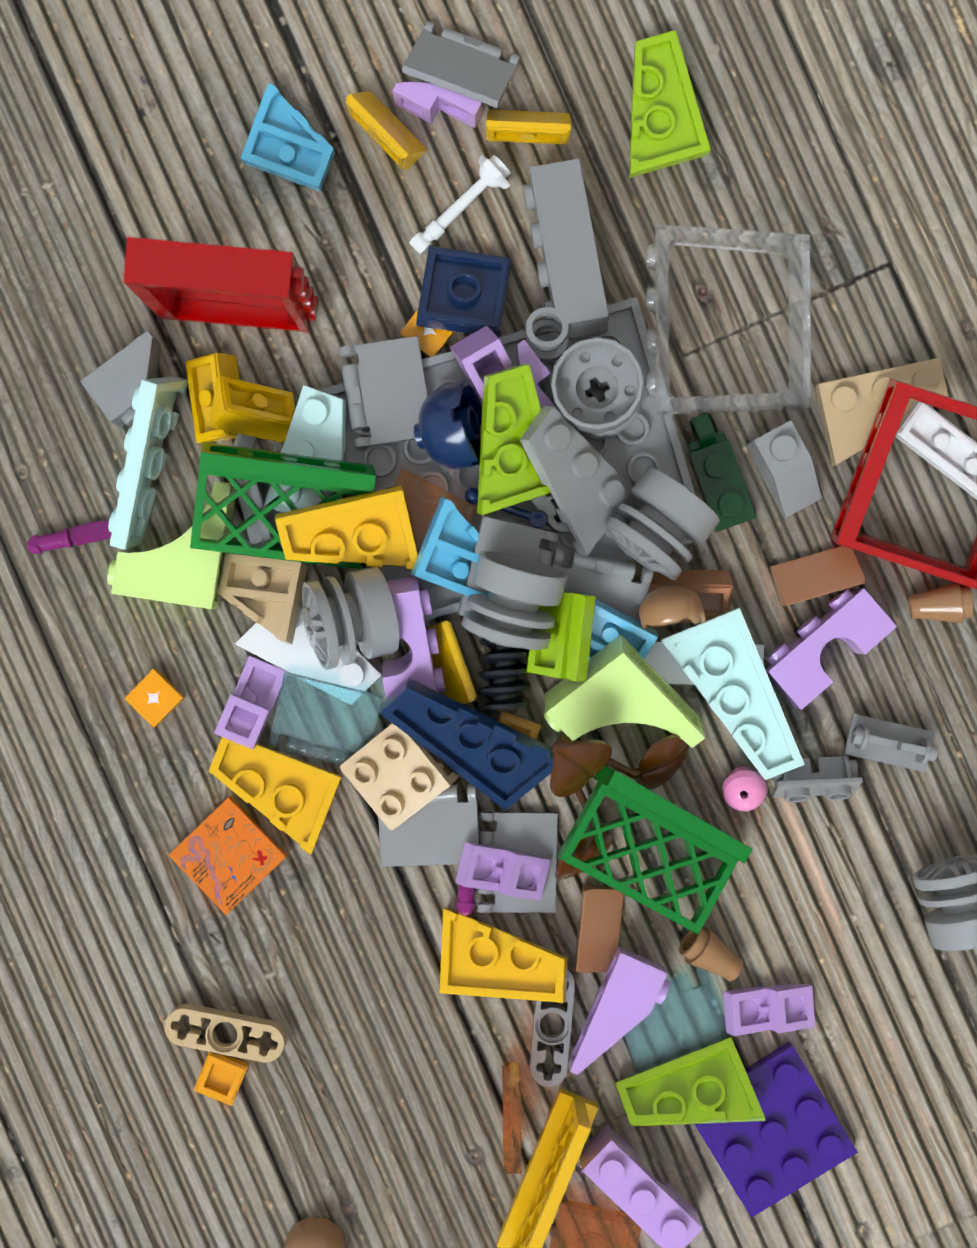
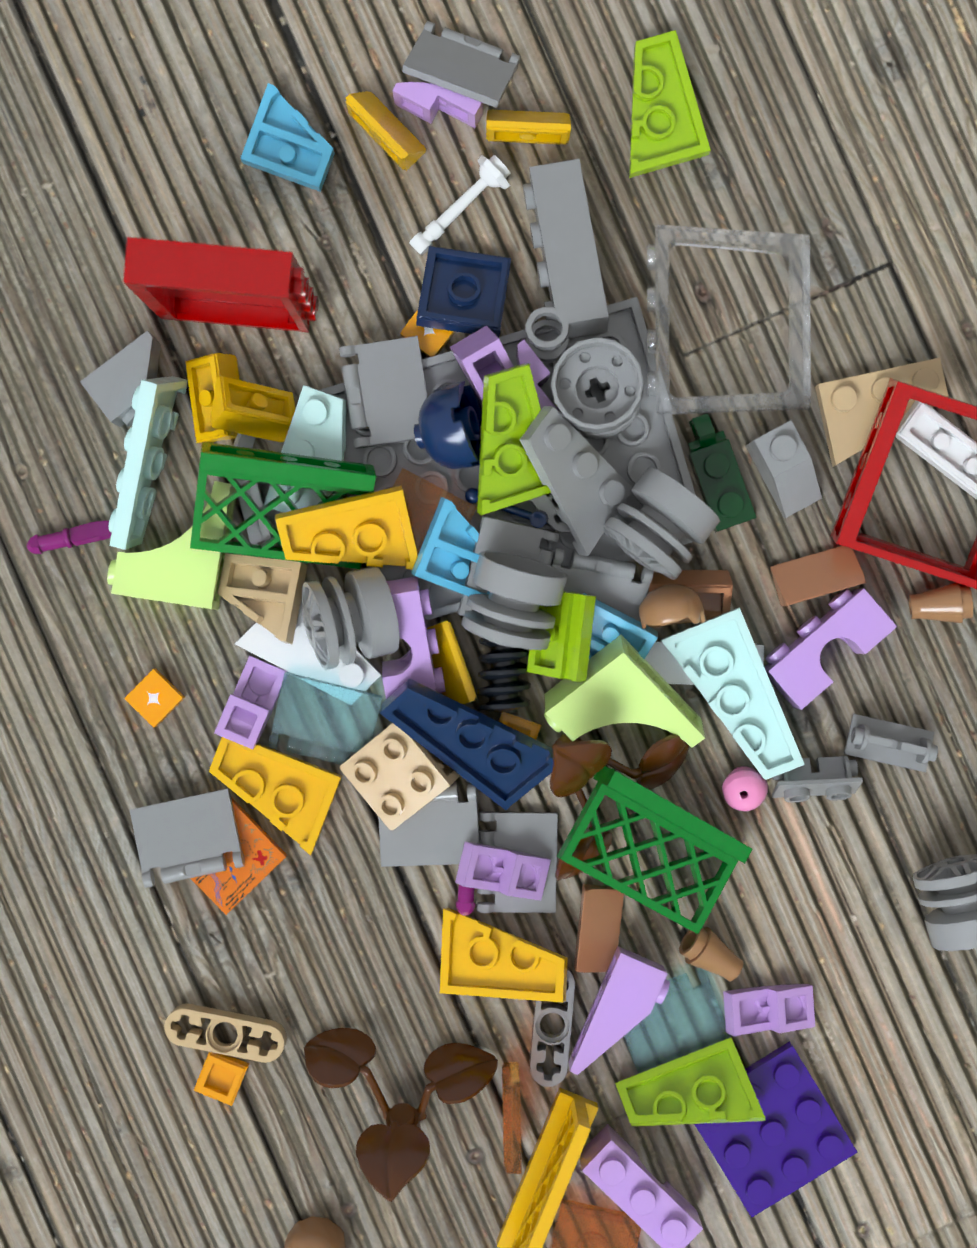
none -> light grey piece [130,788,245,888]
none -> reddish brown plant [304,1028,498,1202]

